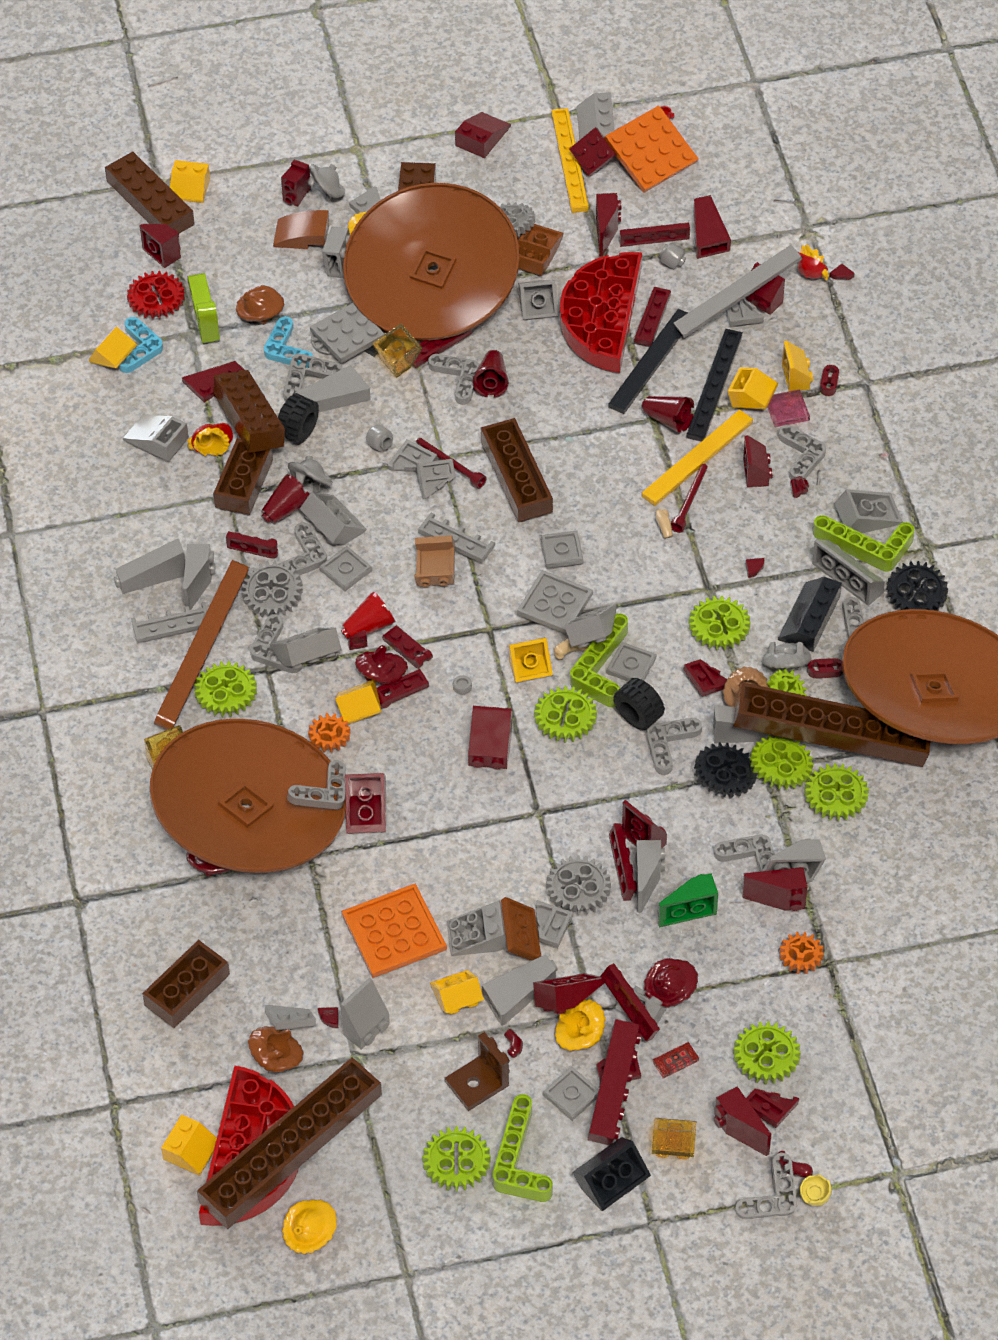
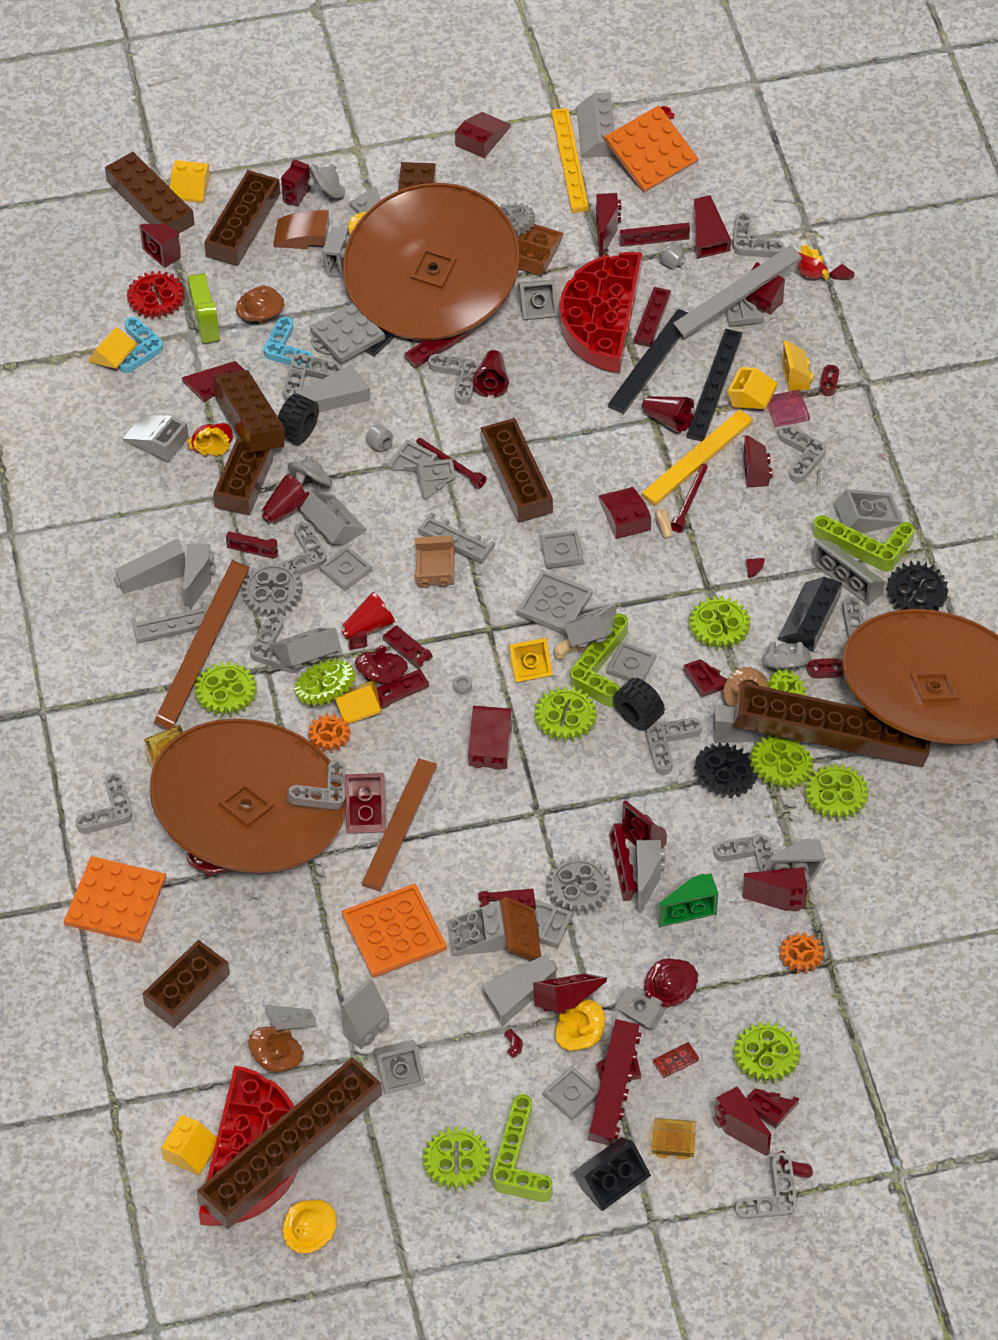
dark red tile [318,1007,339,1028] -> none
clear yellow slope [372,323,422,378] -> none
yellow slope [430,969,484,1014] -> none
reddish brown bracket [445,1032,510,1111] -> none
dark red plate [569,127,617,176] -> none
dark red plate [600,963,660,1042] -> none
dark red plate [790,476,809,498] -> none
light yellow hair [799,1174,832,1207] -> none
none -> orange plate [64,856,167,943]
none -> light grey beam [76,773,132,834]
none -> reddish brown brick [204,170,280,265]
none -> lime gear [294,658,356,706]
none -> dark orange tile [362,758,437,892]
none -> light grey slope [374,1039,426,1094]
none -> dark red plate [478,888,536,910]
none -> dark red slope [598,487,651,539]
none -> light grey beam [733,212,785,257]

